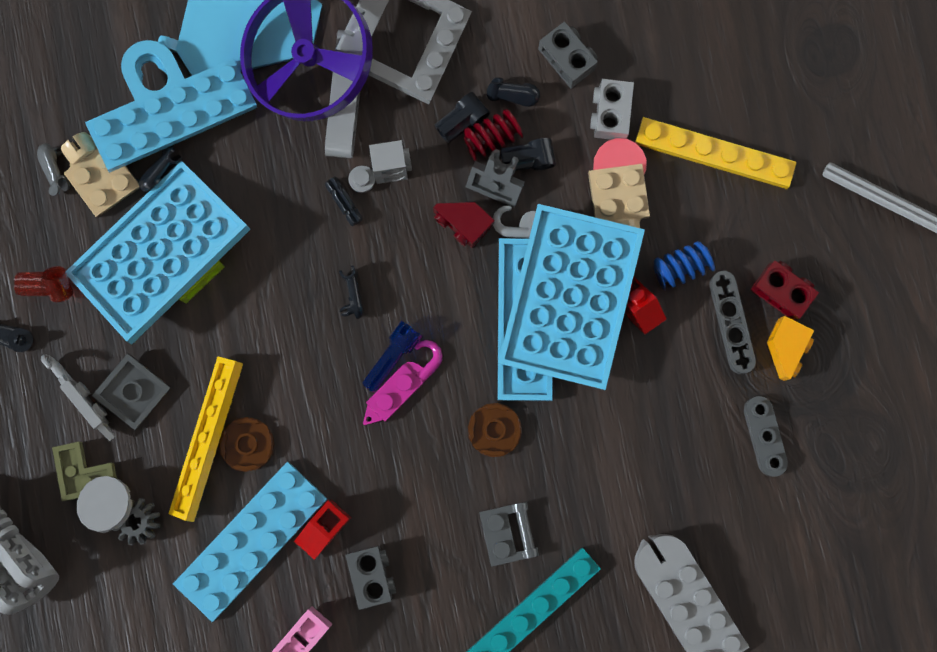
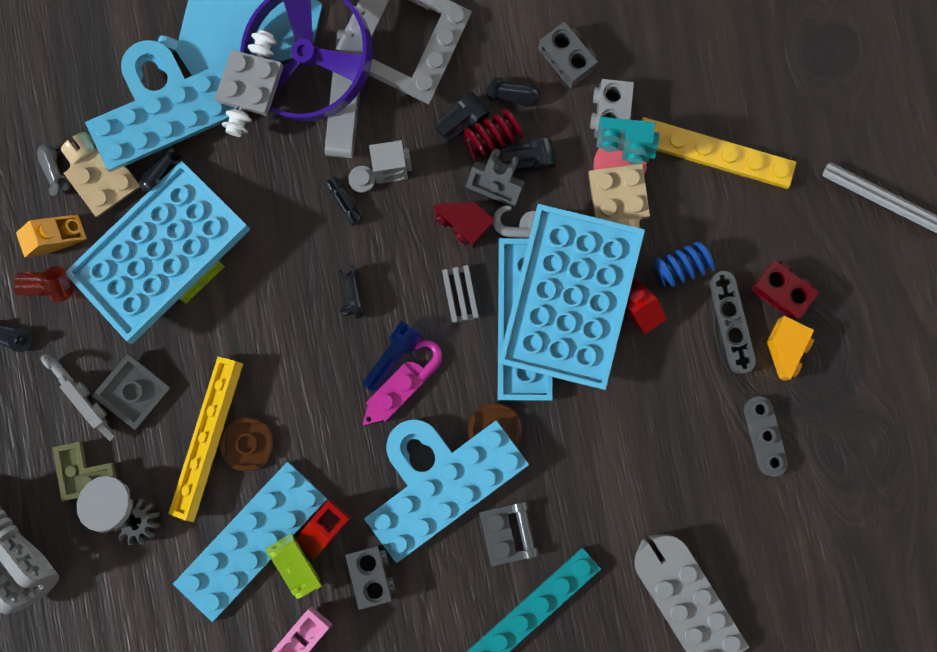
none -> light orange slope [16,215,87,258]
none -> light grey plate [214,30,284,137]
none -> lime hinge [265,533,322,599]
none -> medium azure plate [364,420,529,563]
none -> light grey tile [442,265,479,323]
none -> teal plate [596,117,659,165]

